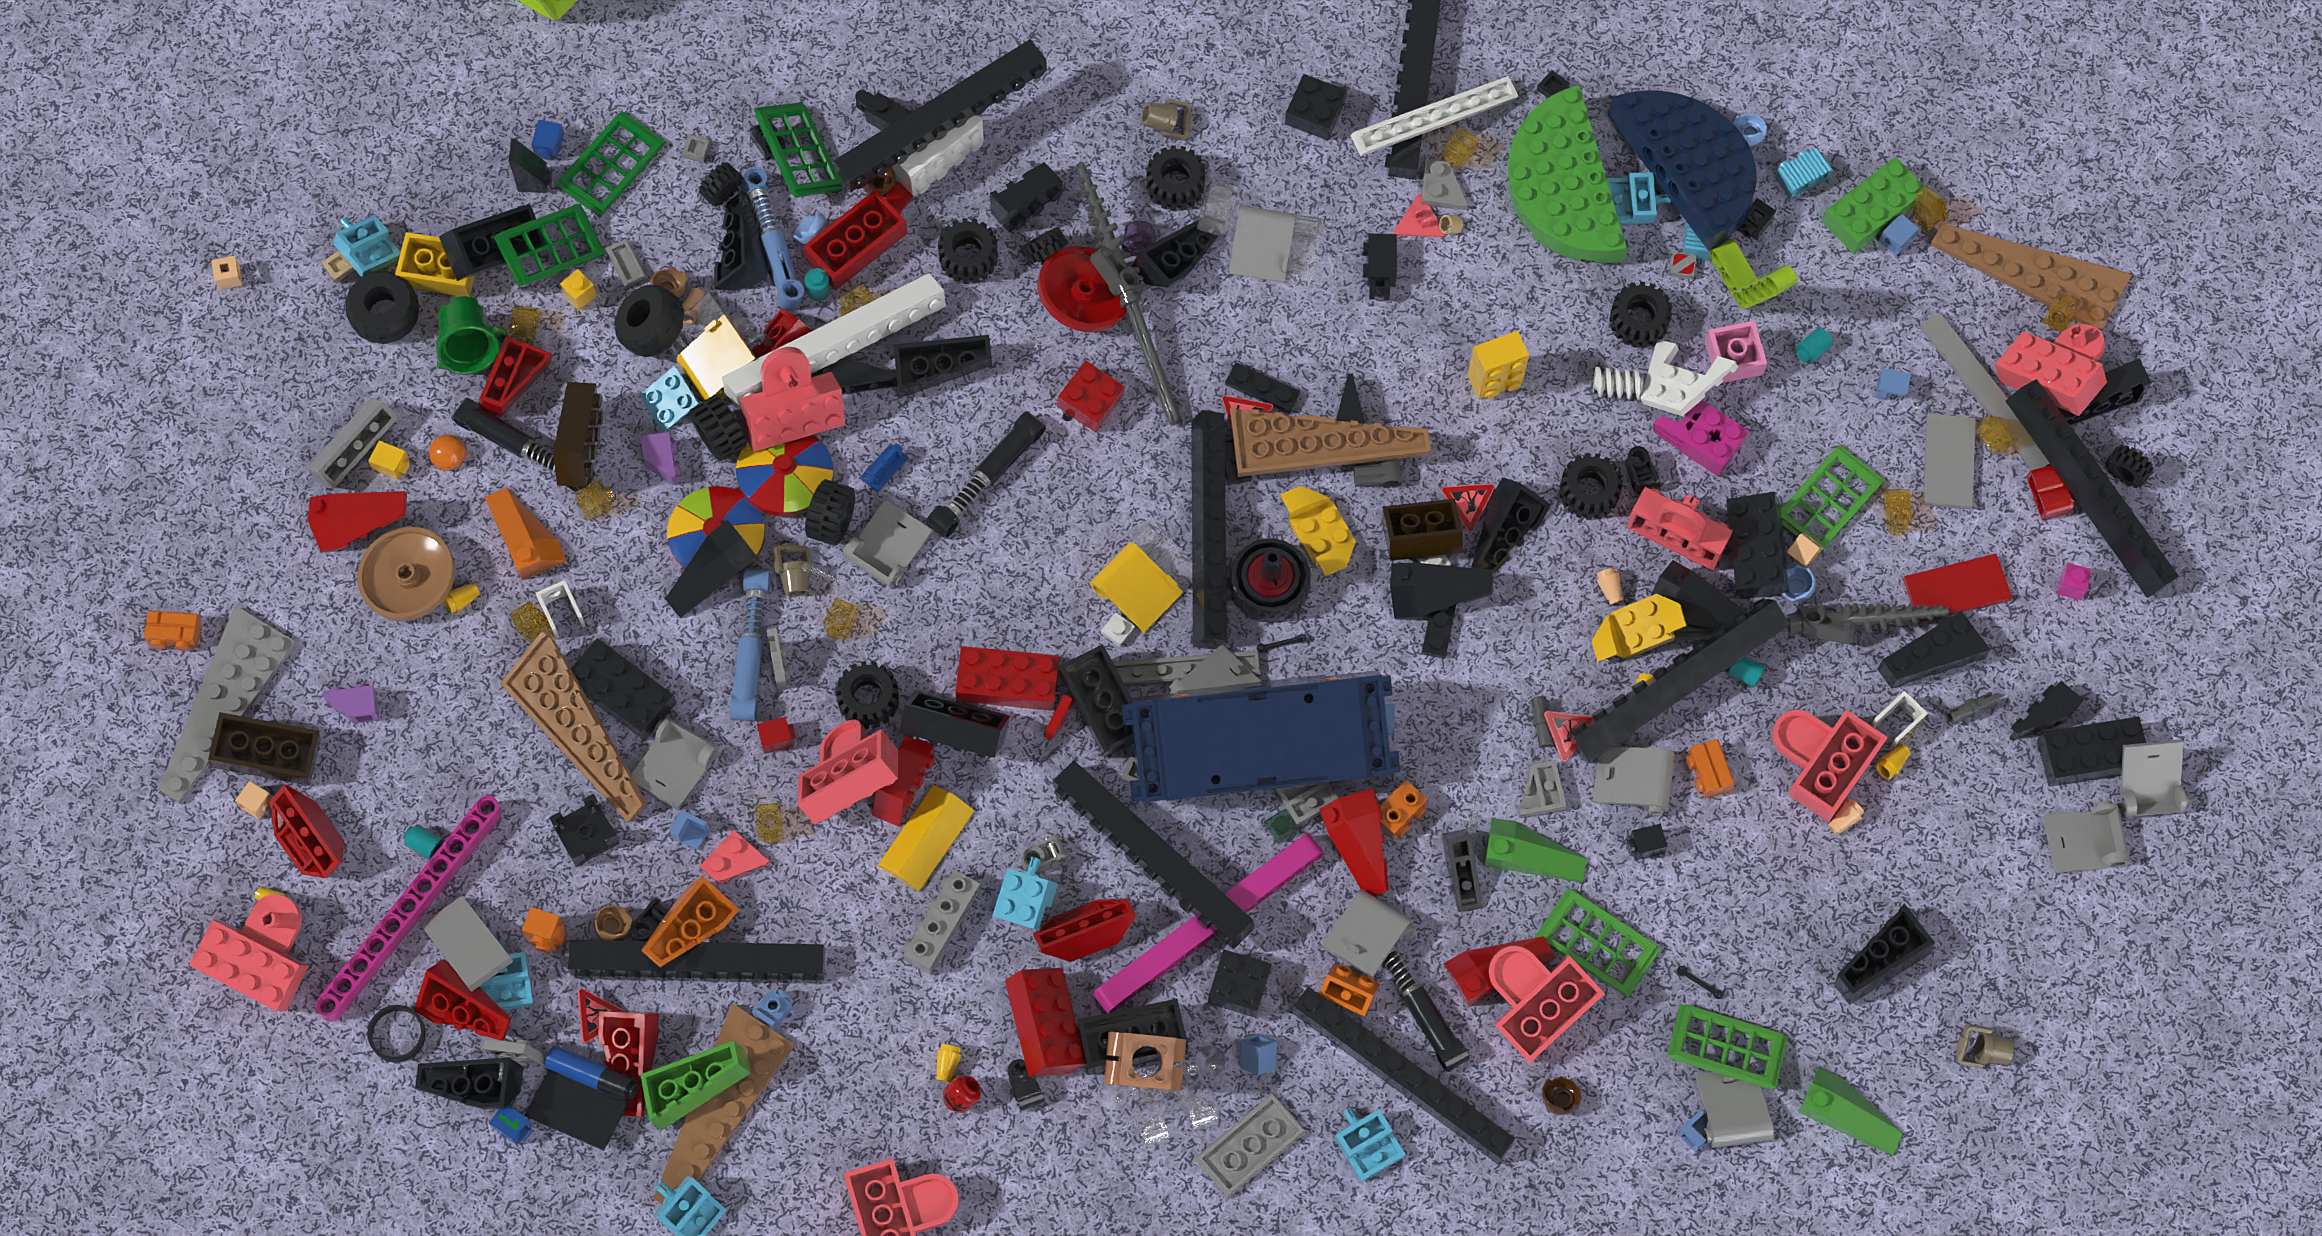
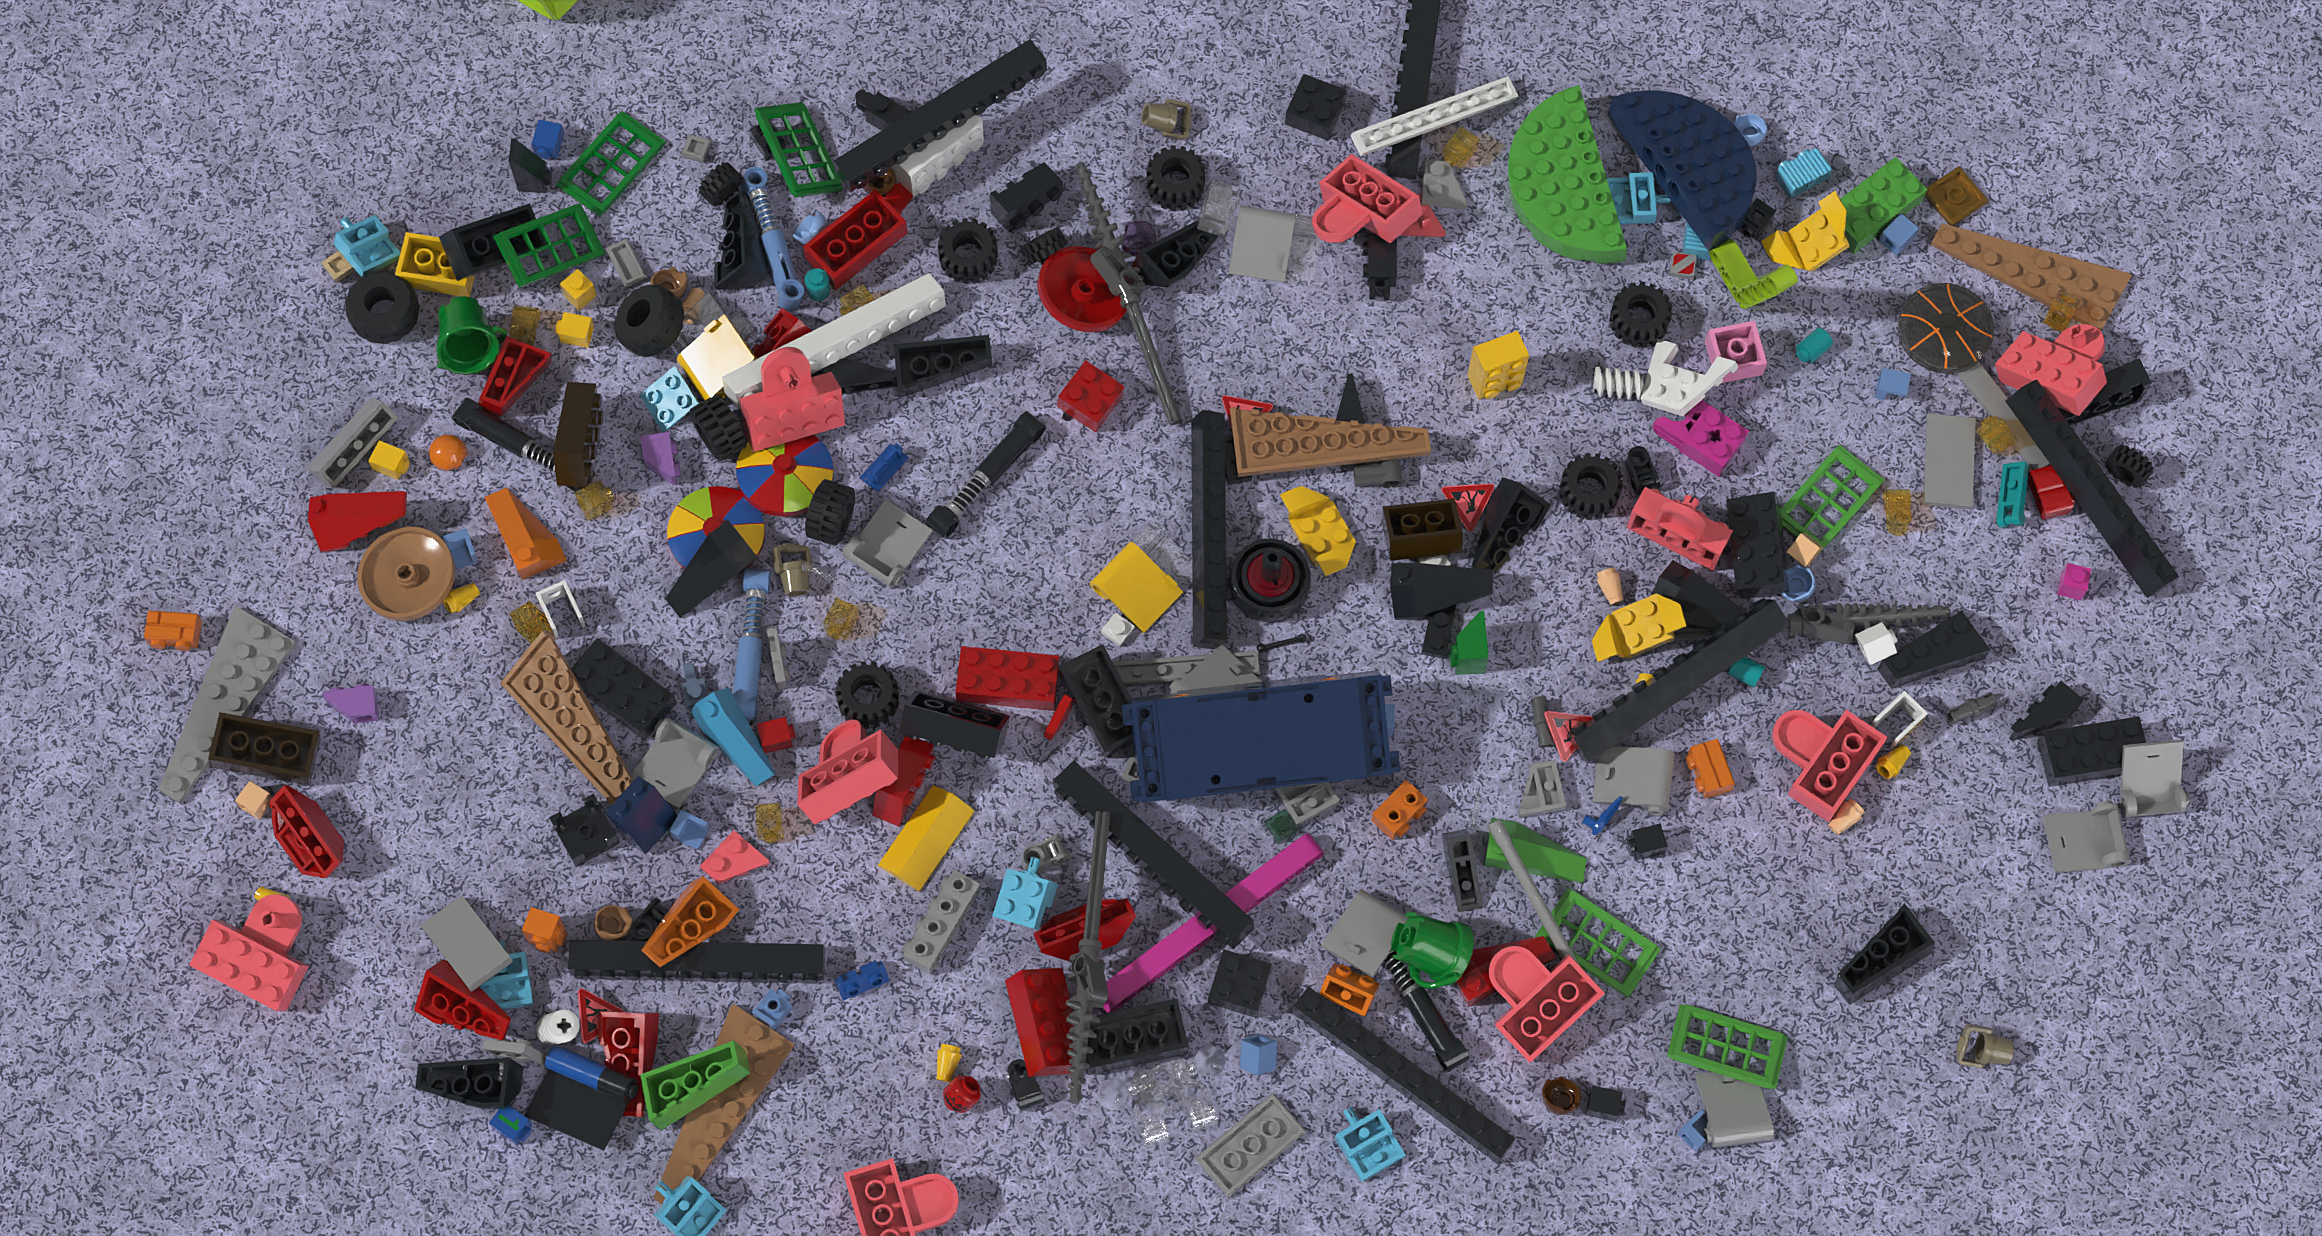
light nougat piece [211,256,243,290] -> none
dark pink beam [316,796,502,1022] -> none
black tyre [367,1005,426,1063] -> none
teal brick [403,824,444,860] -> none
nougat piece [1103,1032,1186,1091] -> none
black plate [1225,362,1300,414] -> none
red wedge [1319,788,1389,897] -> none
tan piece [1439,215,1463,234] -> none
black plate [1536,70,1570,98] -> none
black hinge [1677,966,1723,999] -> none
bright green wedge [1798,1067,1903,1156] -> none
red tile [1903,553,2012,623] -> none
clear yellow piece [1915,186,1948,233] -> none
none -> medium blue panel [443,528,478,570]
none -> white piece [536,1009,580,1046]
none -> yellow brick [556,312,594,348]
none -> dark blue brick [605,776,677,855]
none -> sand blue plate [680,662,708,709]
none -> dark azure wedge [691,688,776,786]
none -> blue hinge [834,960,890,1001]
none -> dark grey piece [1066,811,1110,1104]
none -> coral brick [1312,154,1423,243]
none -> green piece [1391,911,1474,989]
none -> green slope [1449,611,1489,675]
none -> light grey piece [1487,819,1580,965]
none -> blue bar [1582,796,1623,835]
none -> black brick [1586,1085,1626,1122]
none -> yellow piece [1761,191,1850,271]
none -> white brick [1855,622,1897,665]
none -> clear smoke dish [1897,283,1994,374]
none -> pearl gold tile [1925,166,1989,226]
none -> teal plate [1997,461,2029,528]

